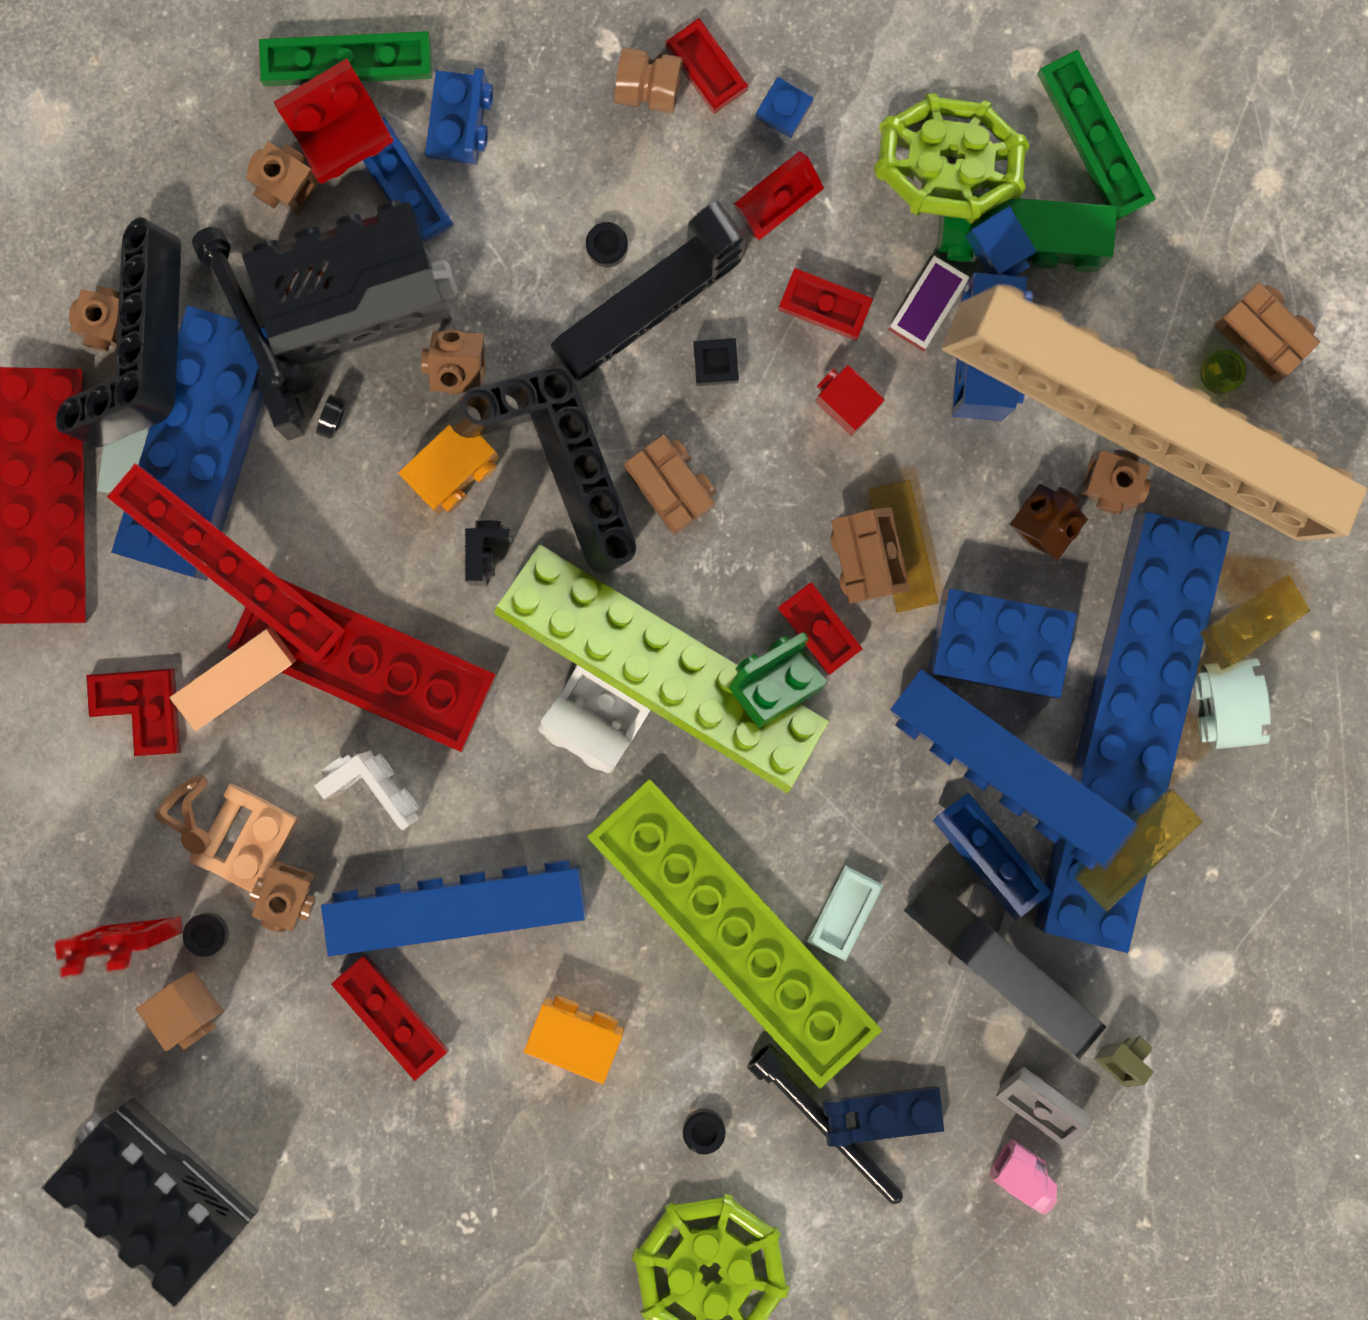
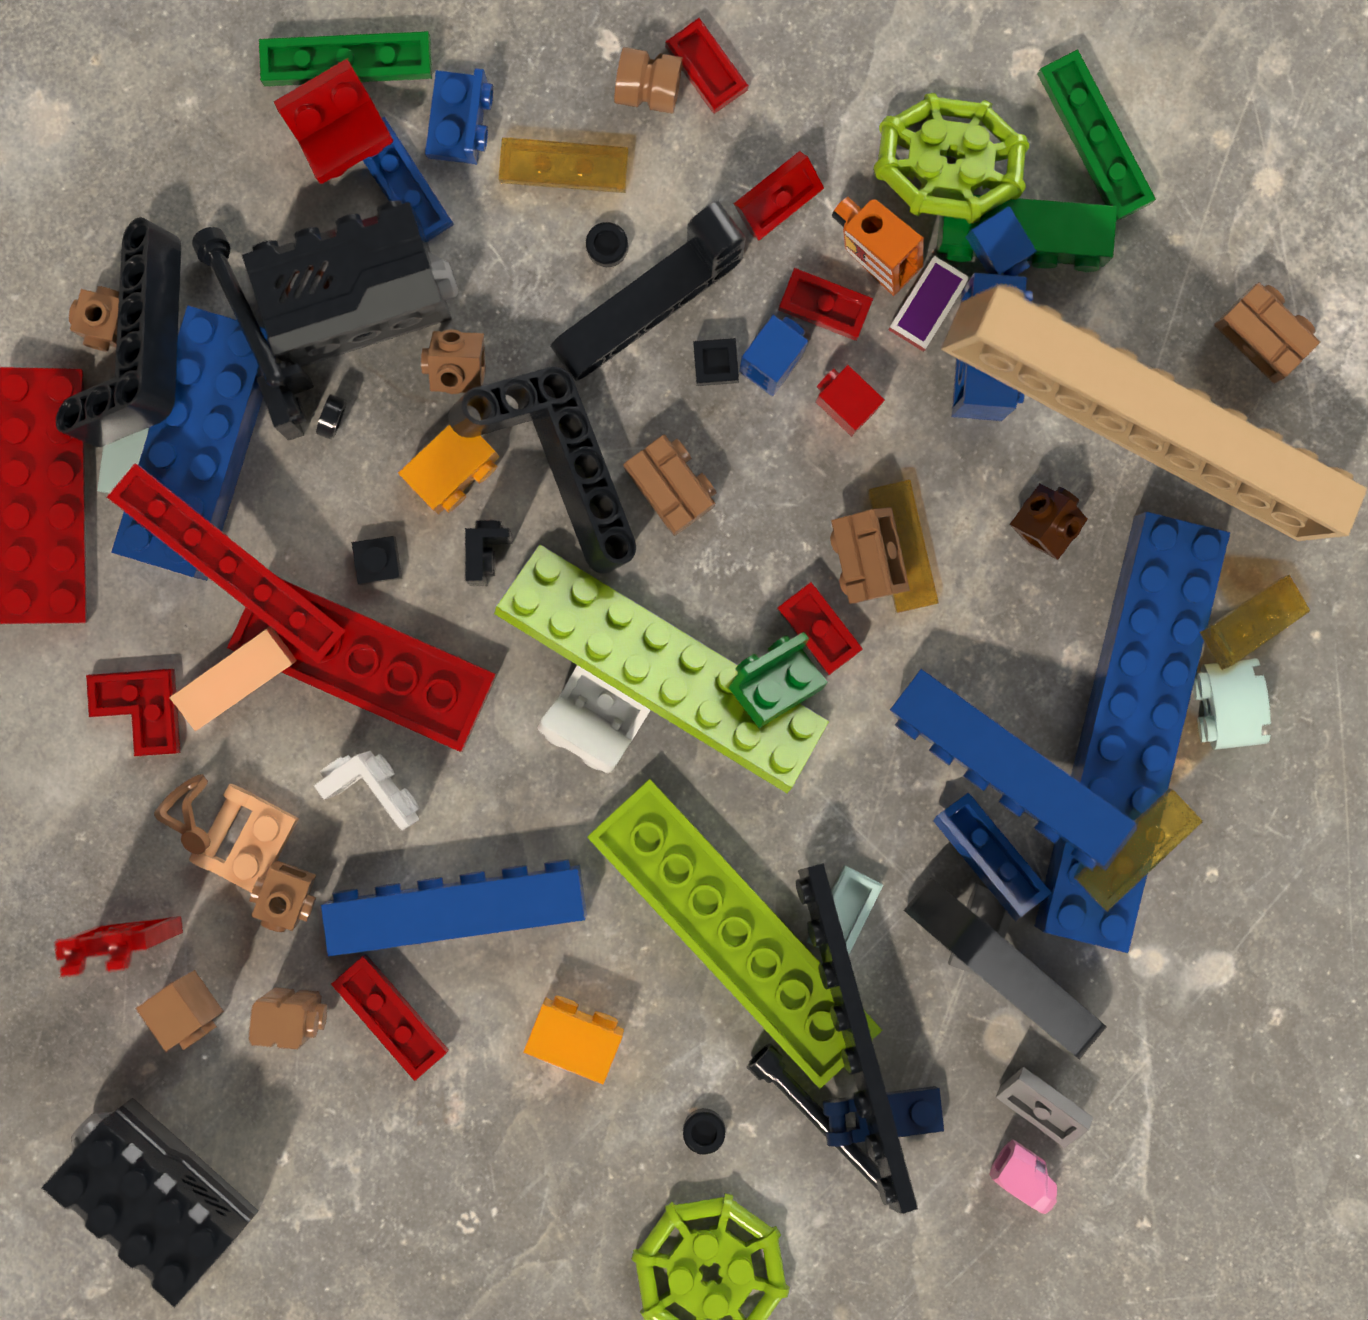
black tile [183,912,229,957] -> none
medium nougat brick [245,141,319,215] -> none
blue plate [755,76,814,139] -> none
blue brick [927,588,1077,698] -> none
medium nougat brick [1079,450,1151,515] -> none
olive tile [1094,1036,1154,1088] -> none
clear neon green tile [1200,350,1247,394] -> none
none -> medium nougat brick [248,987,327,1050]
none -> black plate [351,536,402,585]
none -> clear yellow tile [499,137,629,193]
none -> blue brick [739,315,808,397]
none -> black plate [796,863,918,1214]
none -> orange torso [832,197,924,296]

